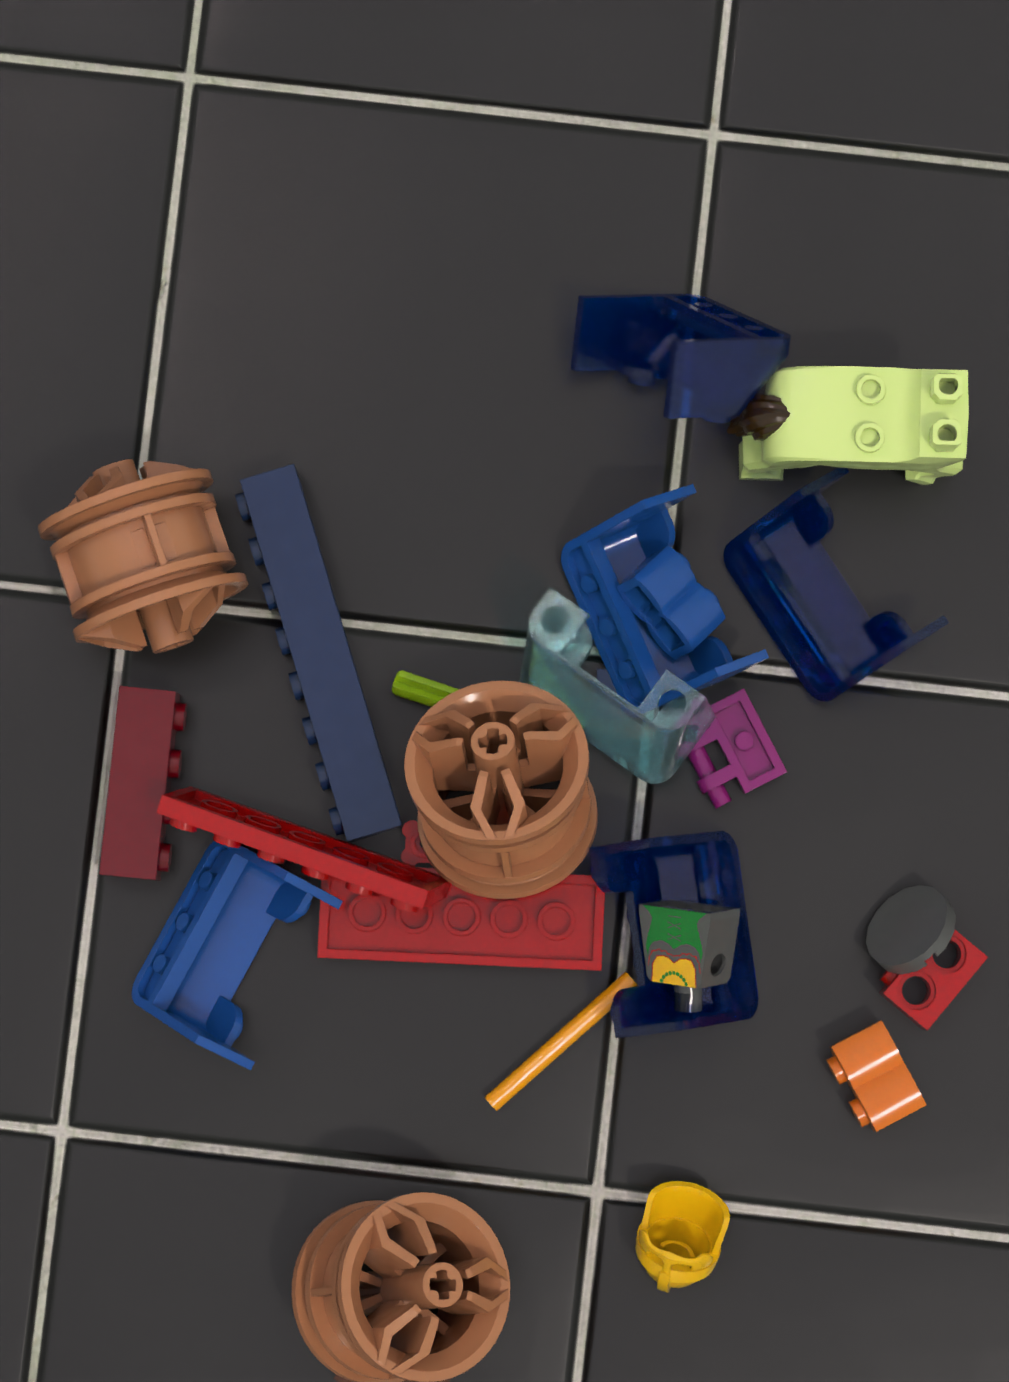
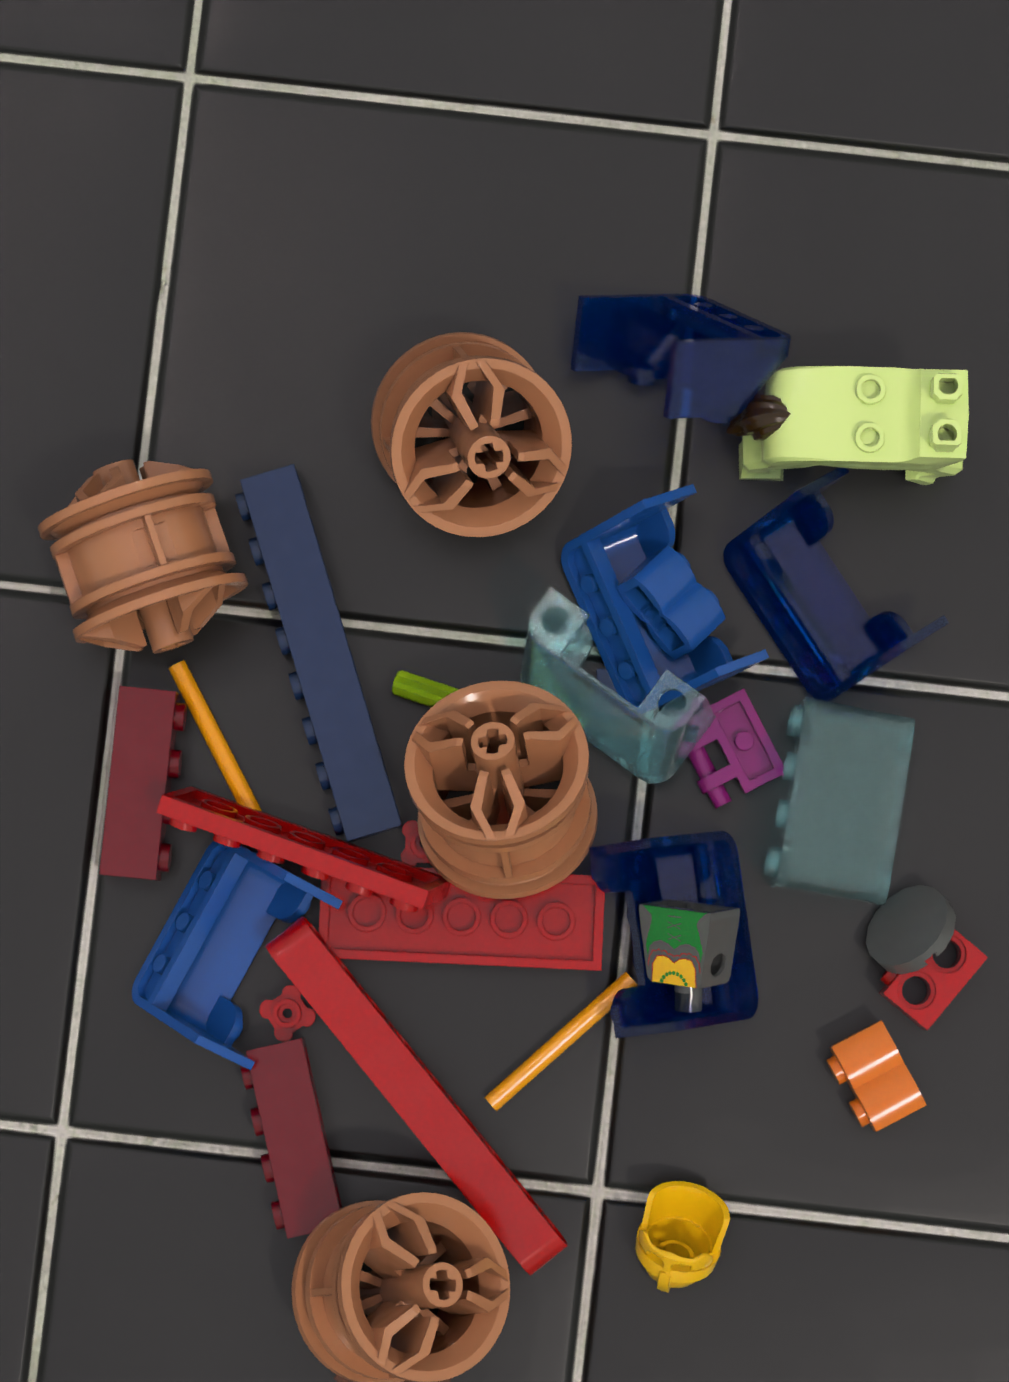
none -> light orange bar [168,660,263,812]
none -> dark red brick [240,1037,342,1239]
none -> red plate [259,985,316,1041]
none -> red beam [265,916,568,1276]
none -> nougat wheel [371,332,572,537]
none -> clear light blue windscreen [764,697,915,905]

